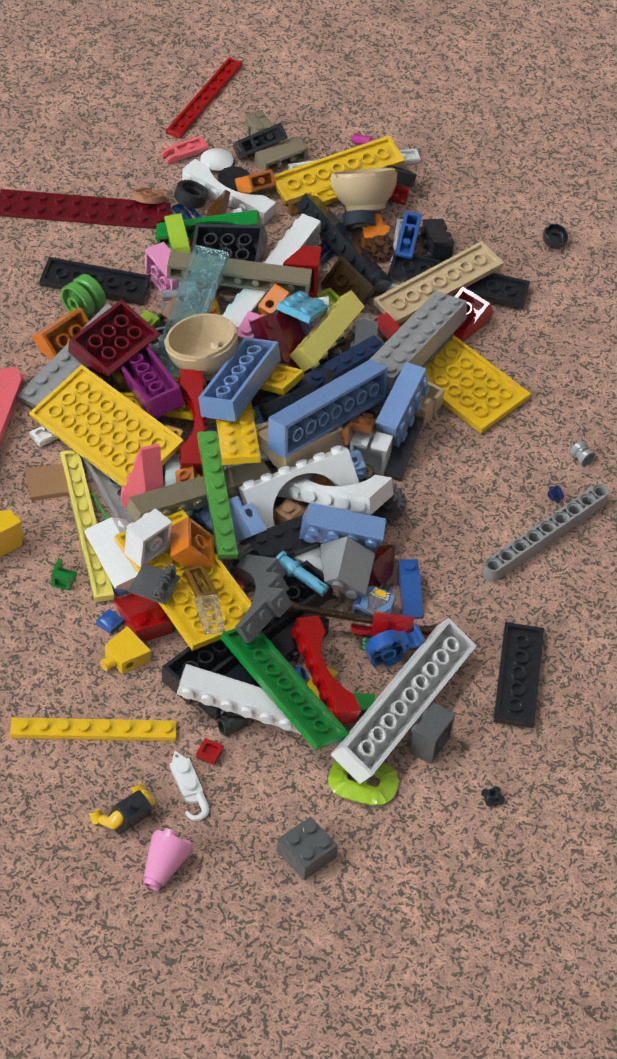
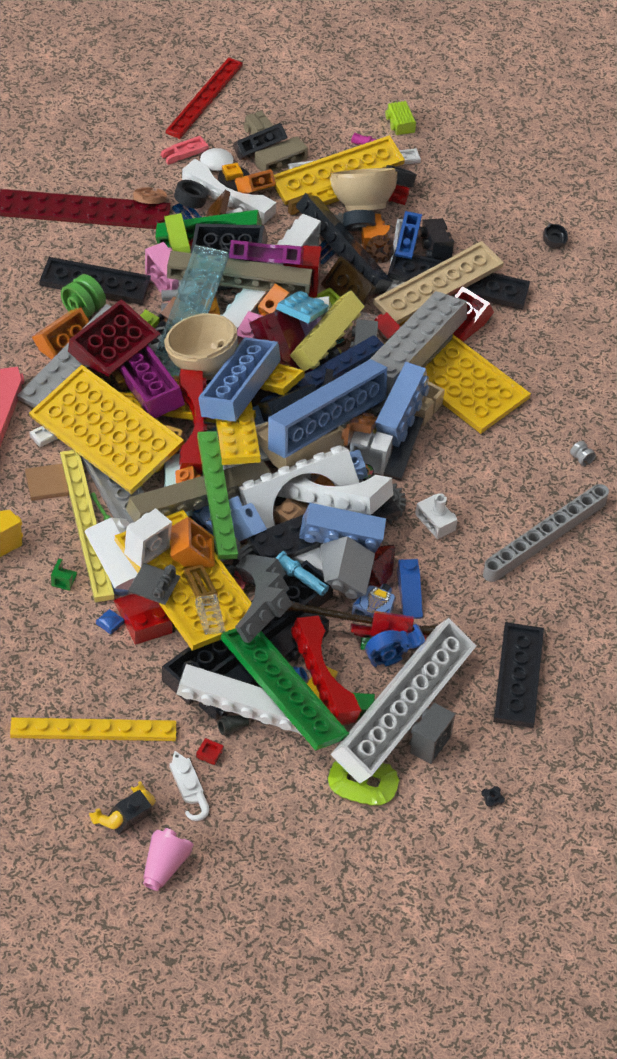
yellow torso [100,626,151,674] -> none
coral wedge [121,443,164,508] -> none
dark grey brick [277,816,338,880] -> none
clear blue plate [547,485,564,503] -> none
none -> light orange tile [222,163,243,181]
none -> magenta arch [229,240,304,266]
none -> lime brick [385,101,416,135]
none -> white brick [415,494,457,539]

